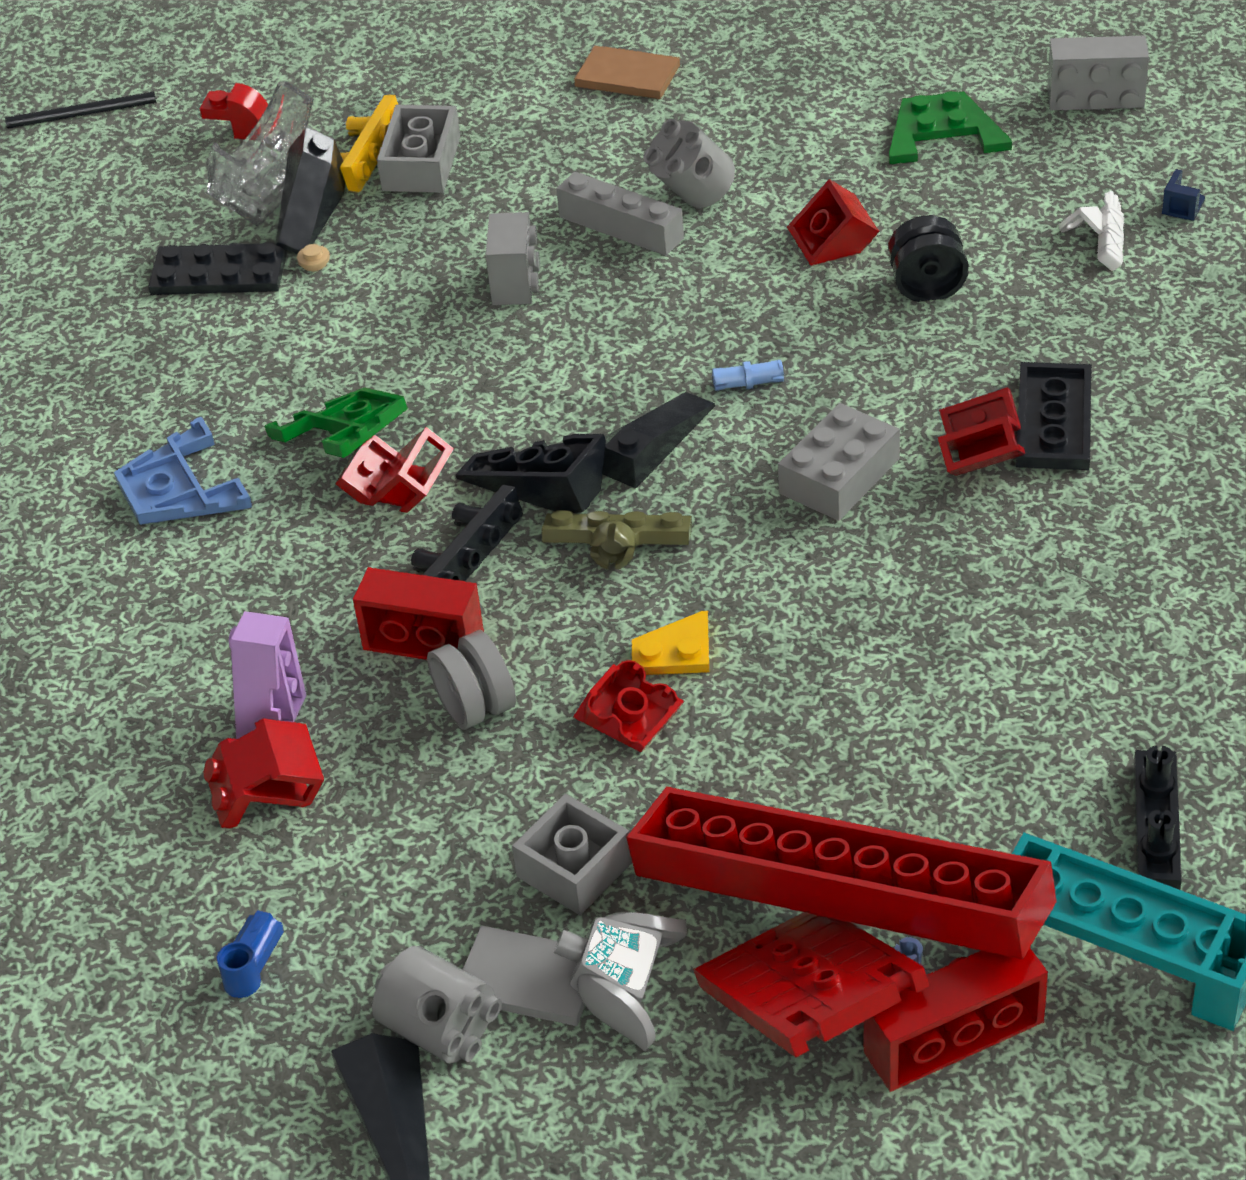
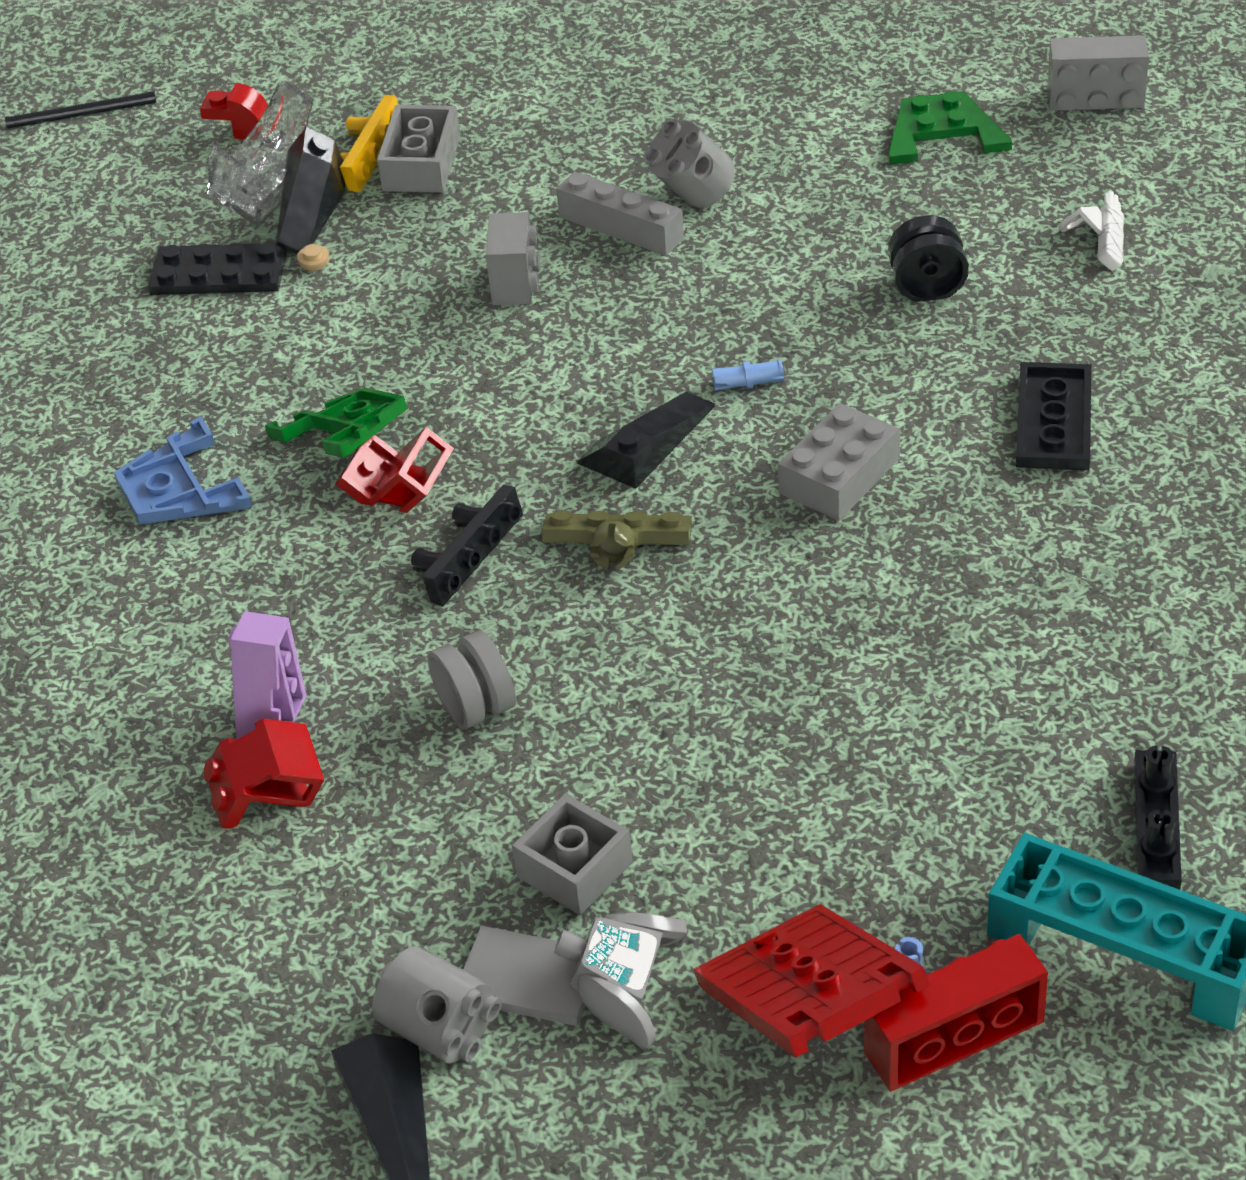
blue piece [217,910,284,998] -> none
red brick [353,567,484,660] -> none
black wedge [455,434,606,513] -> none
red slope [573,660,685,752] -> none
medium nougat tile [574,45,680,99] -> none
red brick [626,786,1057,960] -> none
yellow wing [632,611,710,675] -> none
red slope [787,179,880,266] -> none
red piece [937,387,1025,476] -> none
dark blue panel [1162,169,1205,221] -> none

